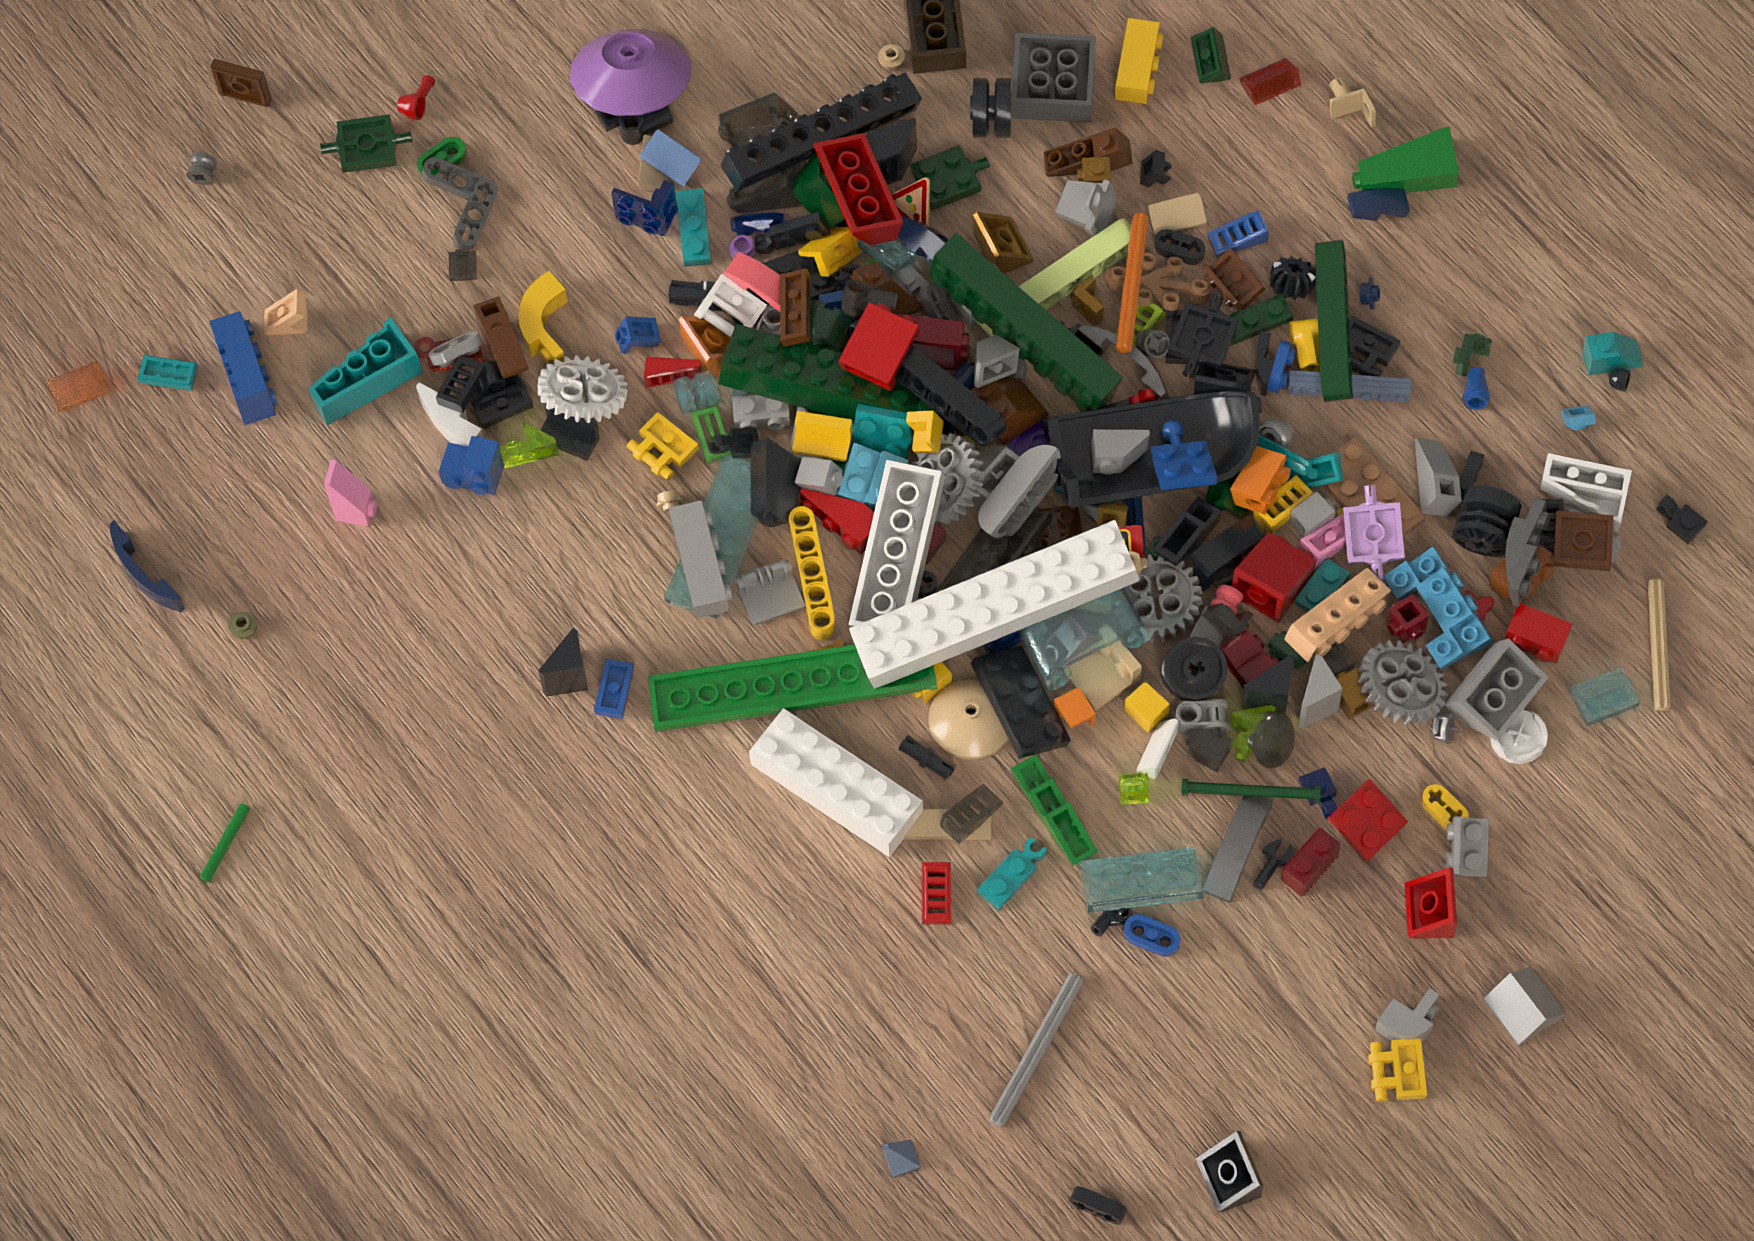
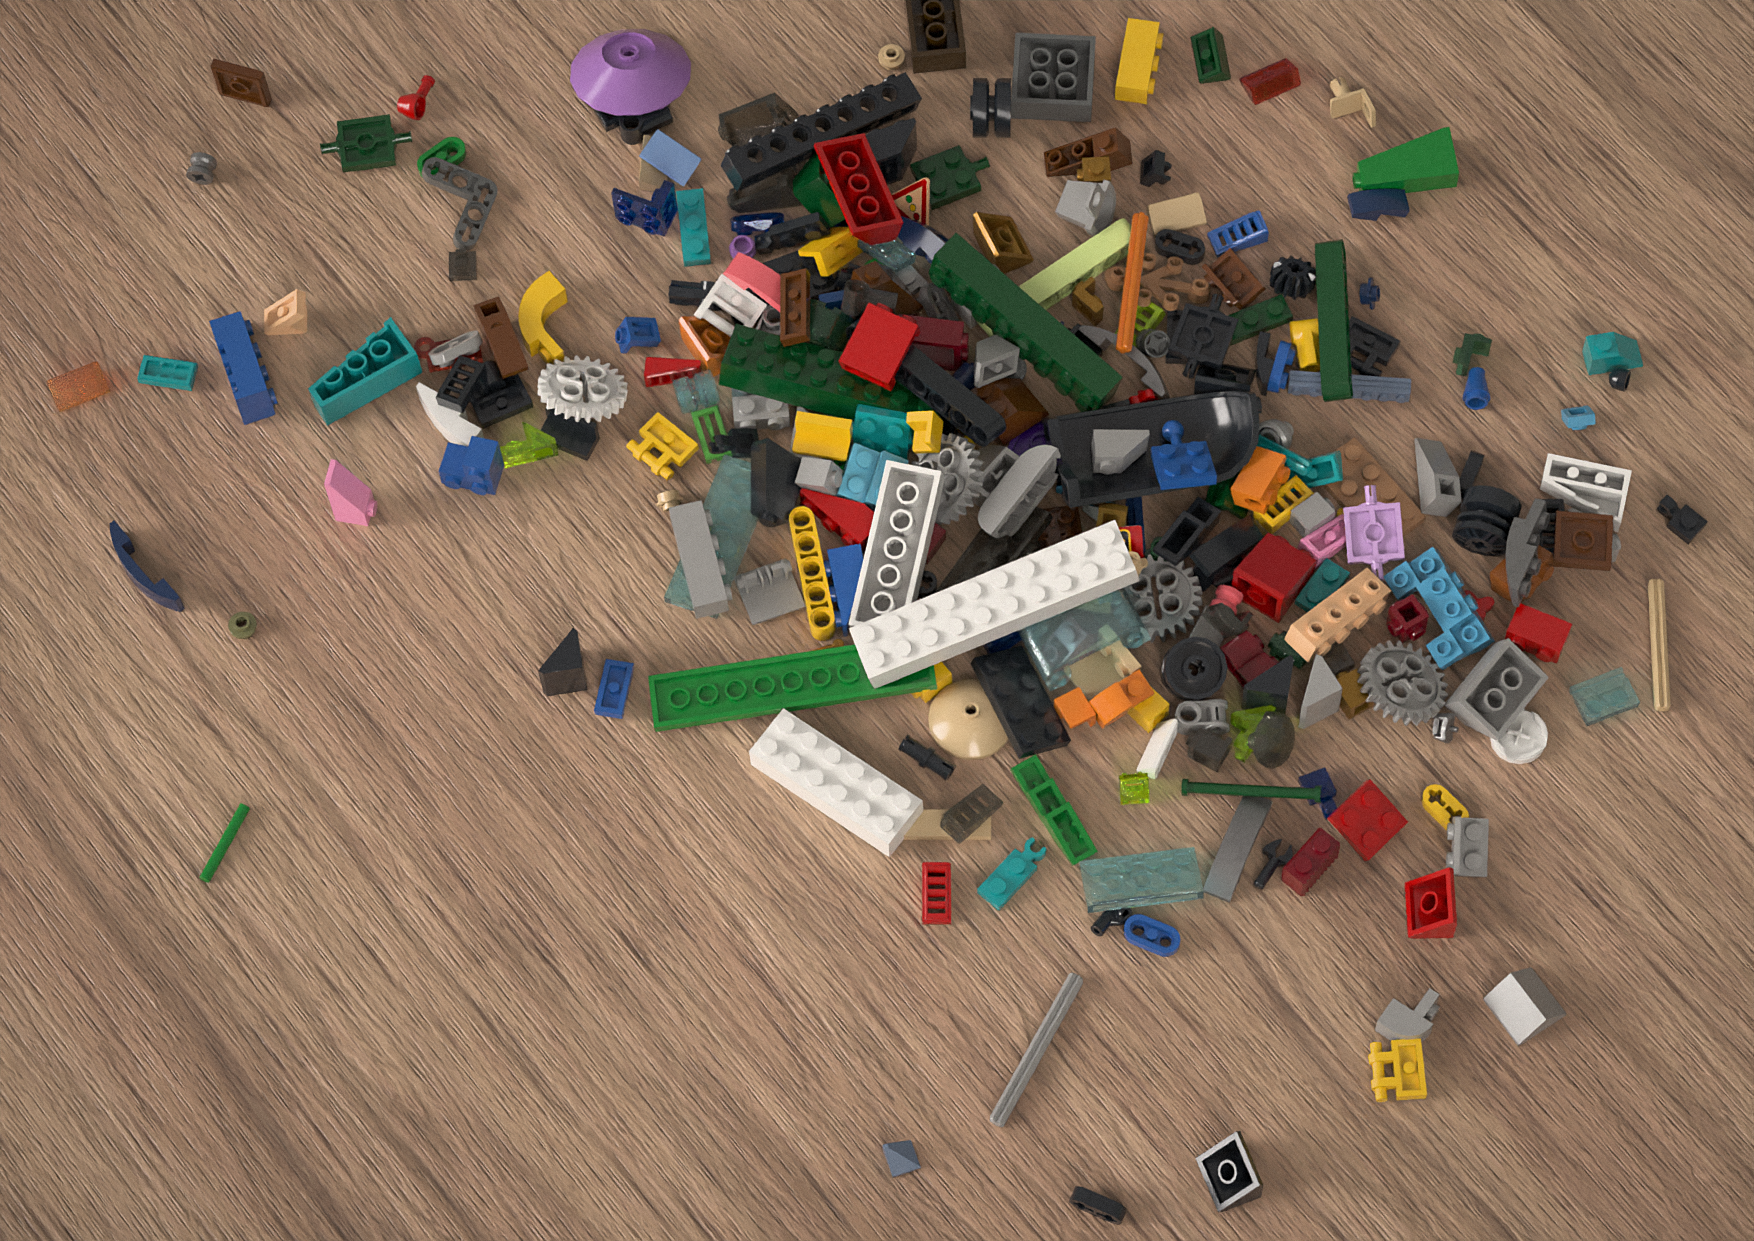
none -> blue slope [823,544,863,637]
none -> orange brick [1089,669,1155,729]

